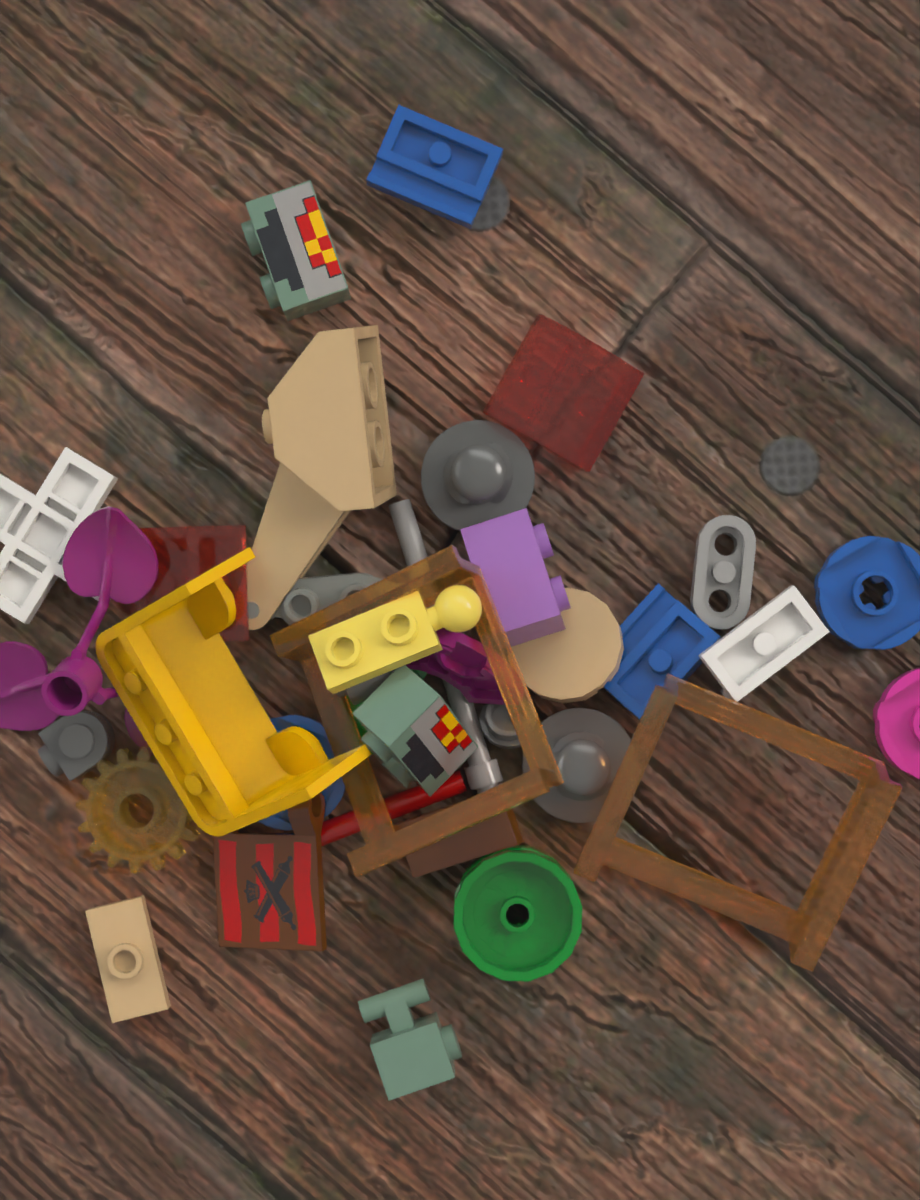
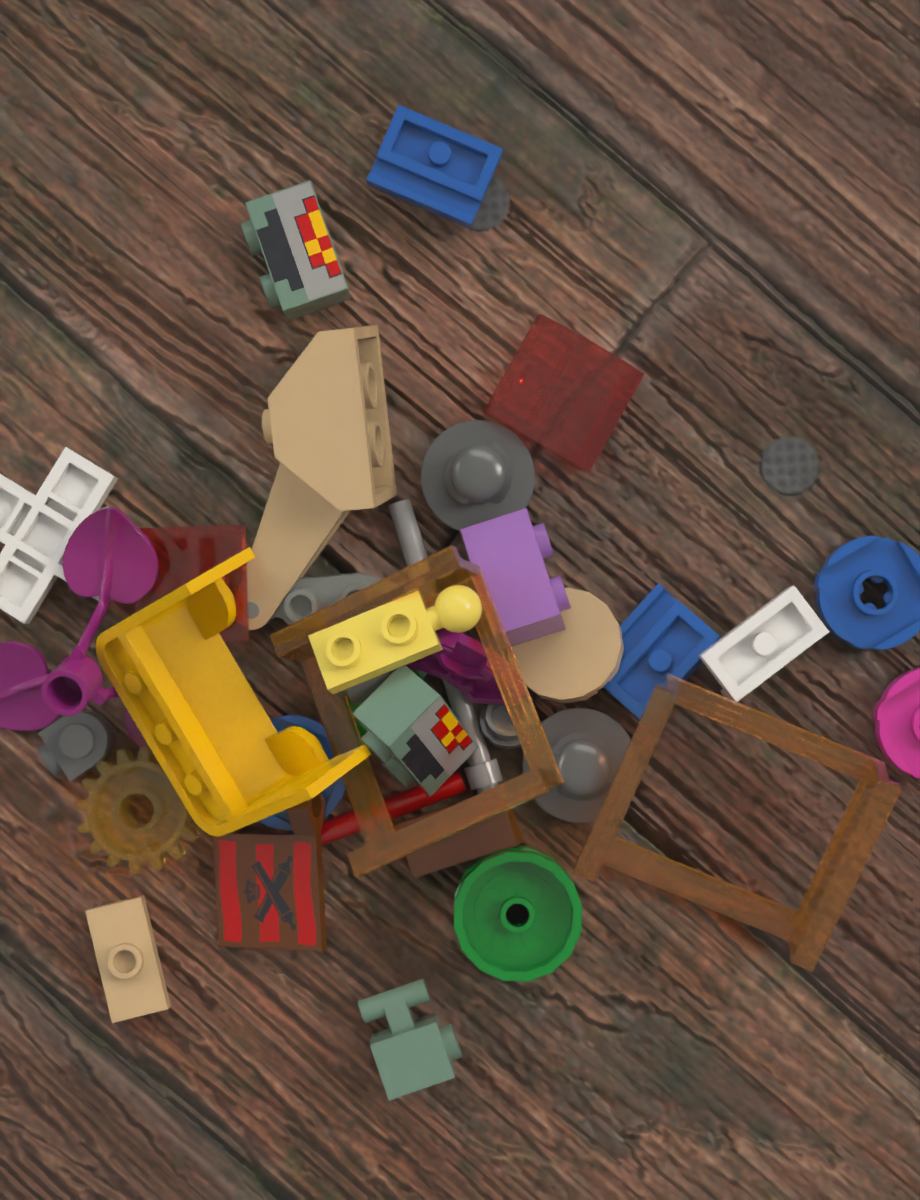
light grey plate [690,515,756,630] -> none

